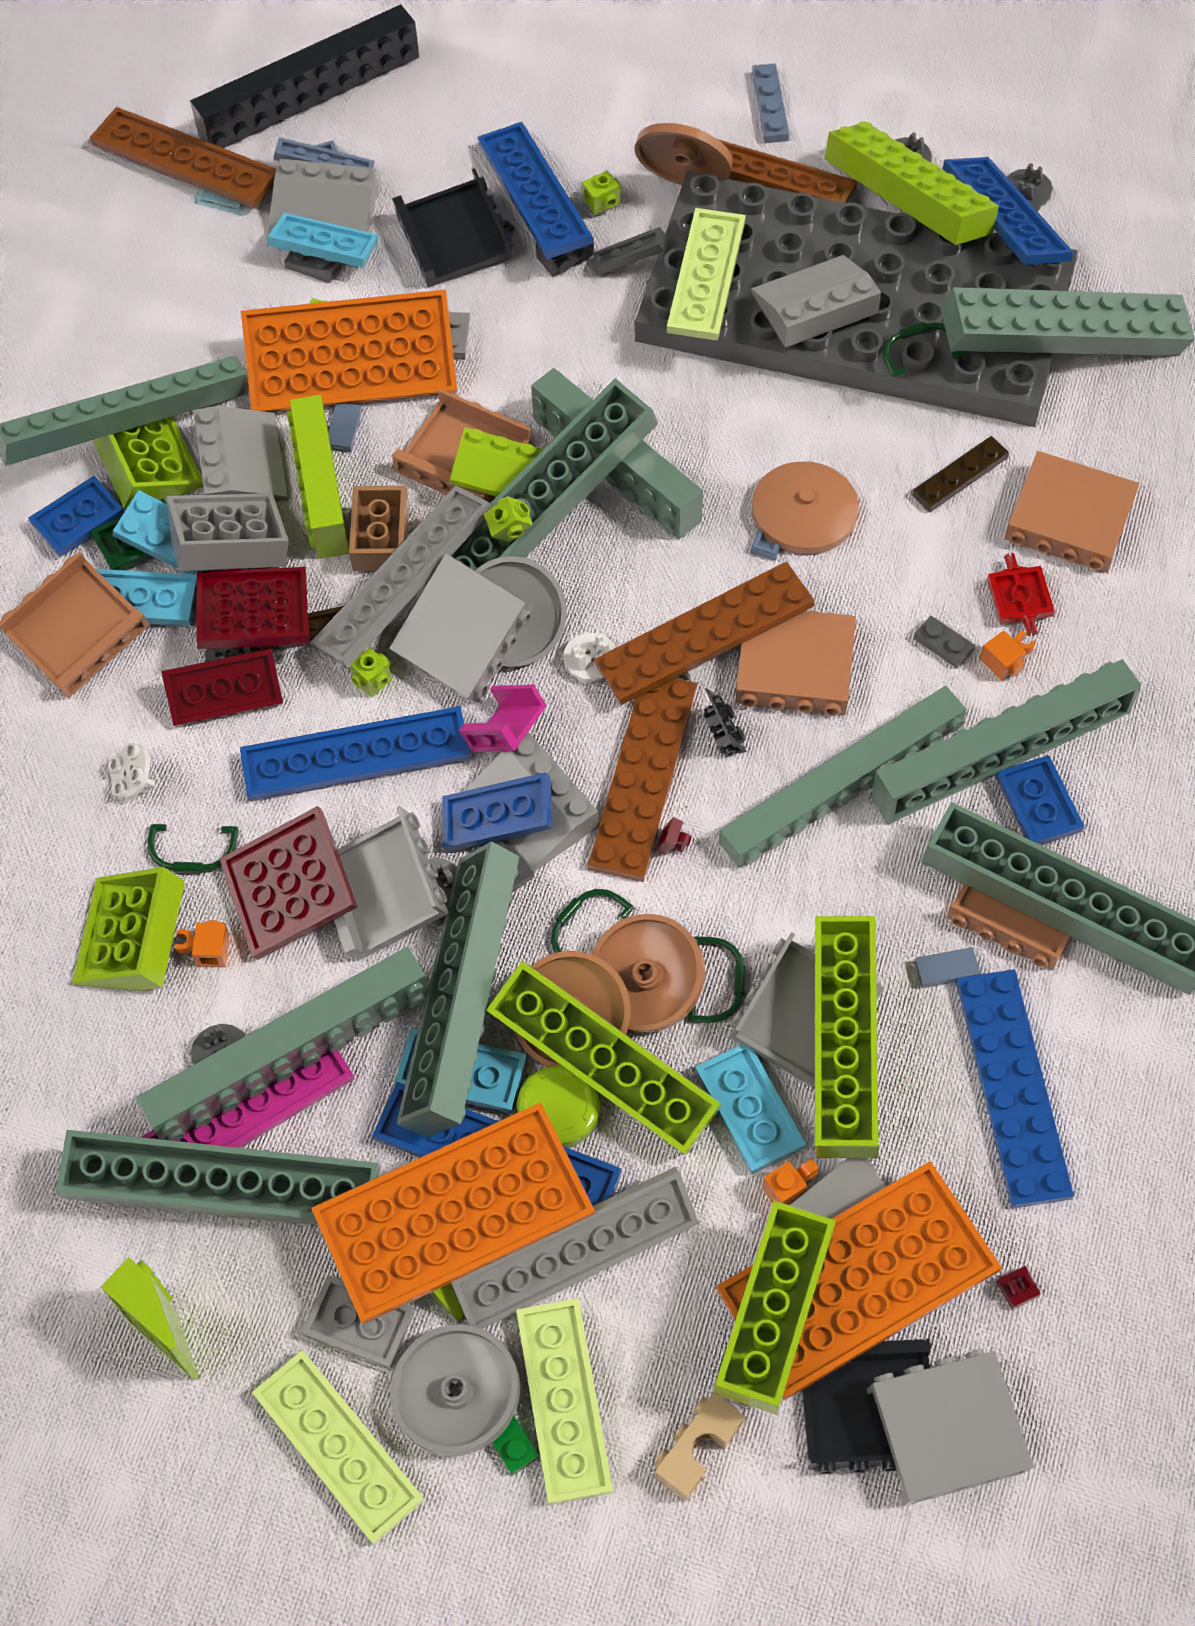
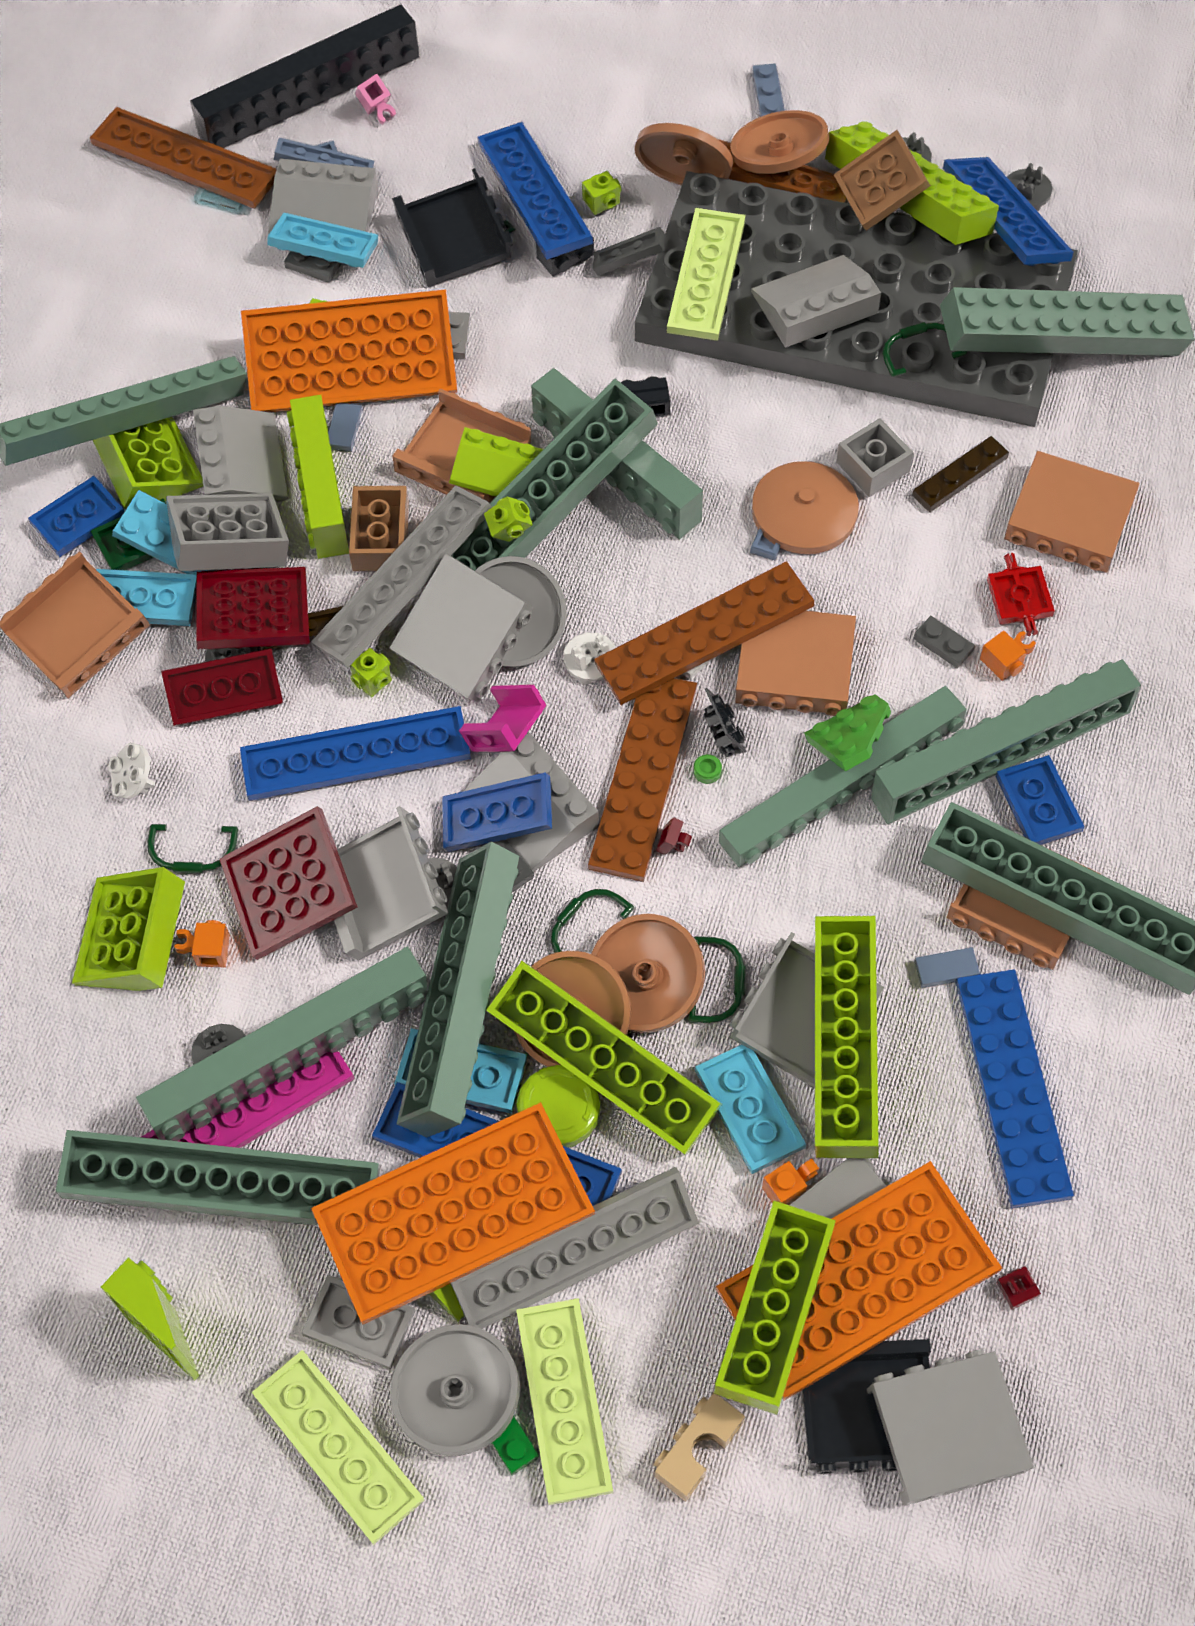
none -> bright pink brick [355,74,396,124]
none -> black brick [620,376,671,417]
none -> bright green tile [693,754,722,784]
none -> nougat dish [731,110,829,174]
none -> bright green plate [804,694,891,771]
none -> medium nougat plate [834,130,931,231]
none -> light grey brick [836,418,914,497]

